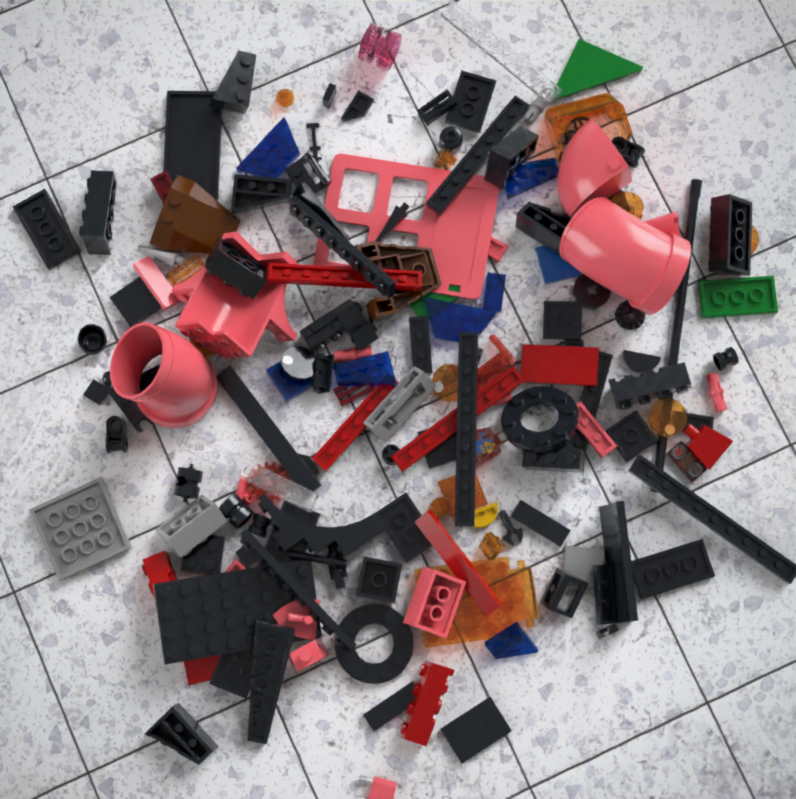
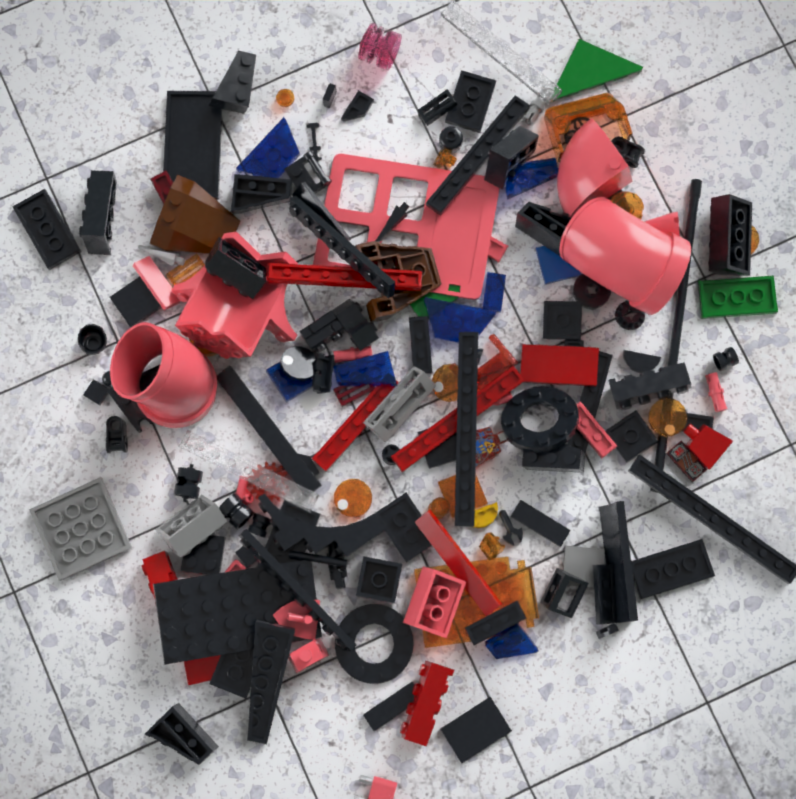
none -> clear orange tile [334,479,372,517]
none -> black tile [465,600,527,646]

